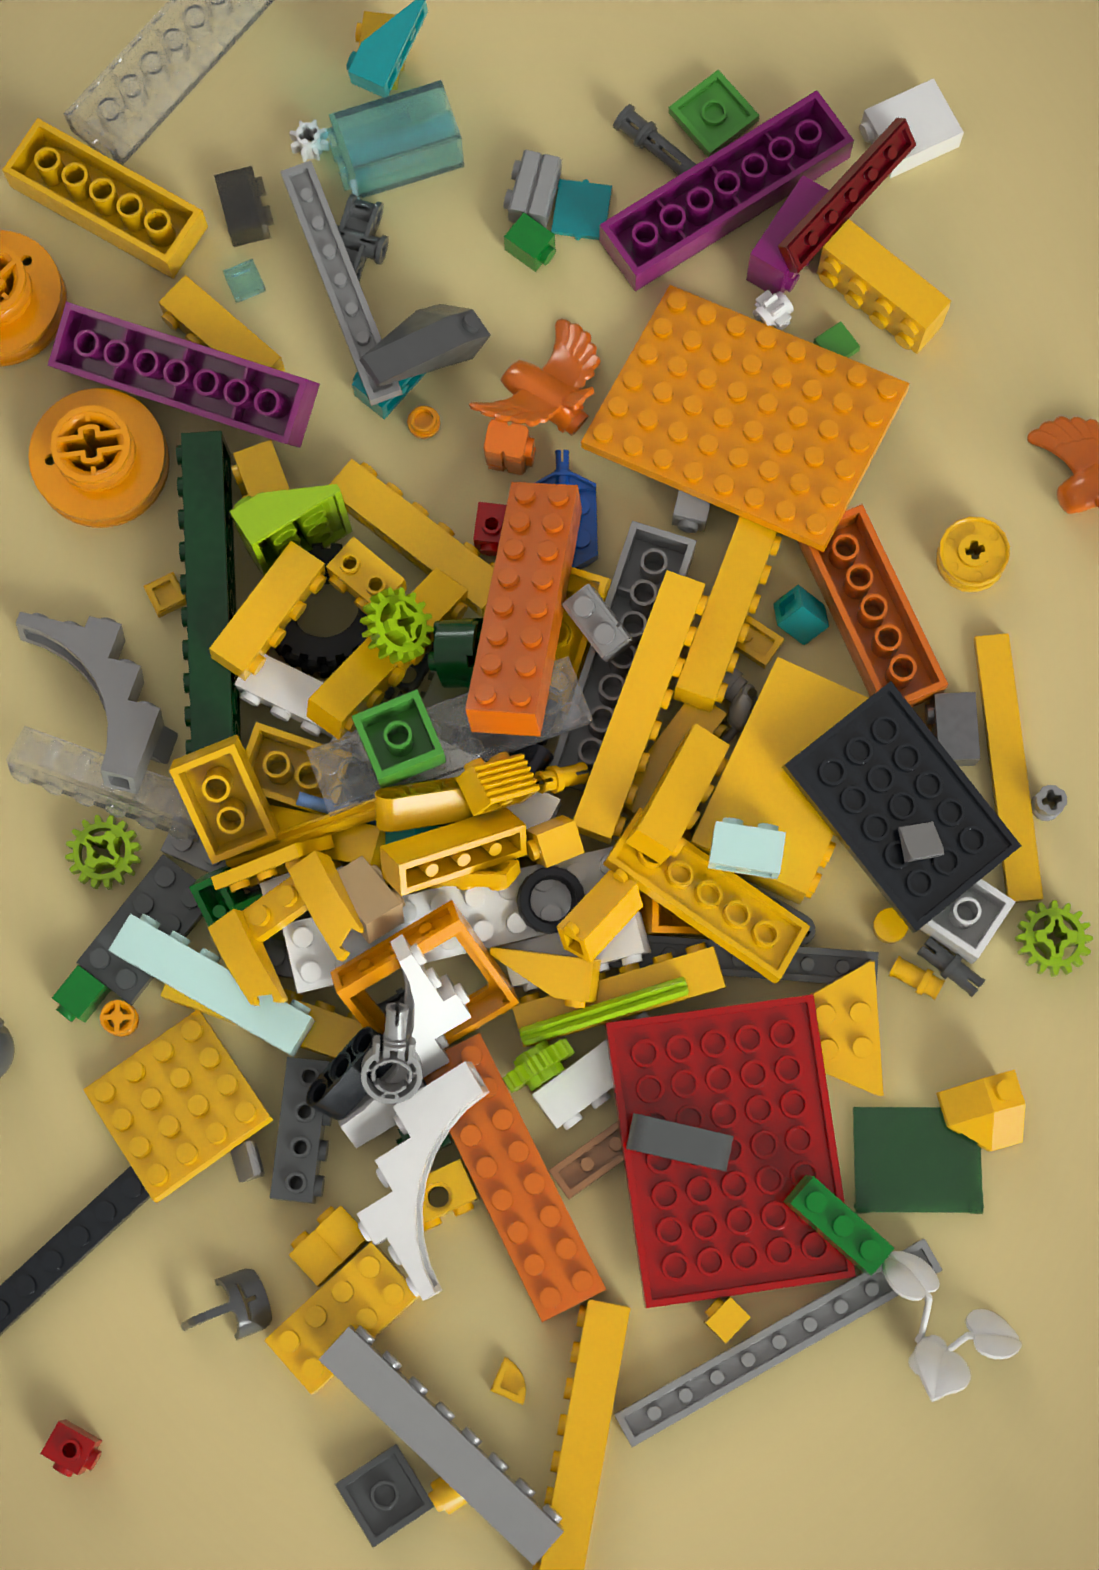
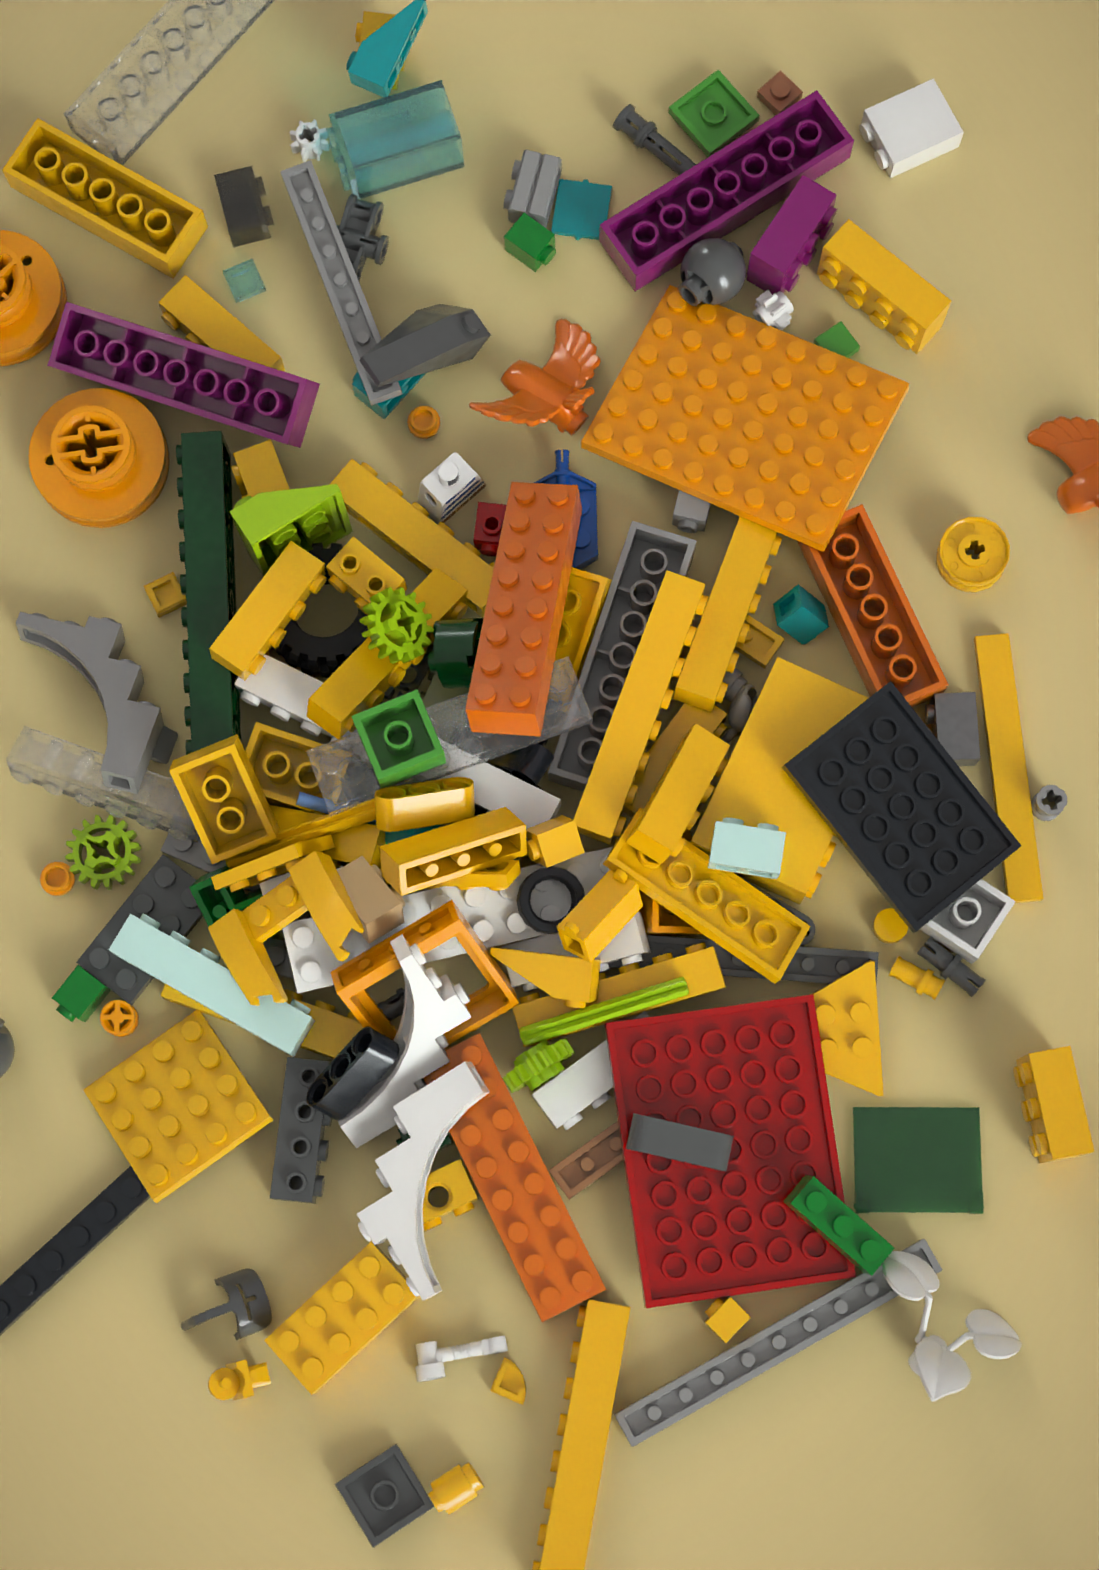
red brick [40,1419,102,1477] -> none
light grey slope [231,1140,265,1183] -> none
yellow brick [289,1205,367,1287] -> none
light grey brick [318,1325,564,1566] -> none
light grey pin [361,1002,422,1104] -> none
yellow brick [455,751,540,817] -> none
orange brick [483,419,536,475] -> none
yellow pin [534,762,590,794] -> none
light grey brick [561,583,635,662] -> none
dark red tile [778,117,917,273] -> none
light grey slope [898,822,944,862] -> none
yellow slope [936,1069,1026,1152] -> none
lime gear [1015,900,1093,977] -> none
none -> light orange plate [40,862,75,896]
none -> yellow hips [208,1359,271,1400]
none -> white brick [415,1336,508,1382]
none -> white torso [417,452,486,524]
none -> dark grey brick [678,238,746,306]
none -> nougat plate [757,70,803,115]
none -> yellow brick [1013,1046,1095,1164]

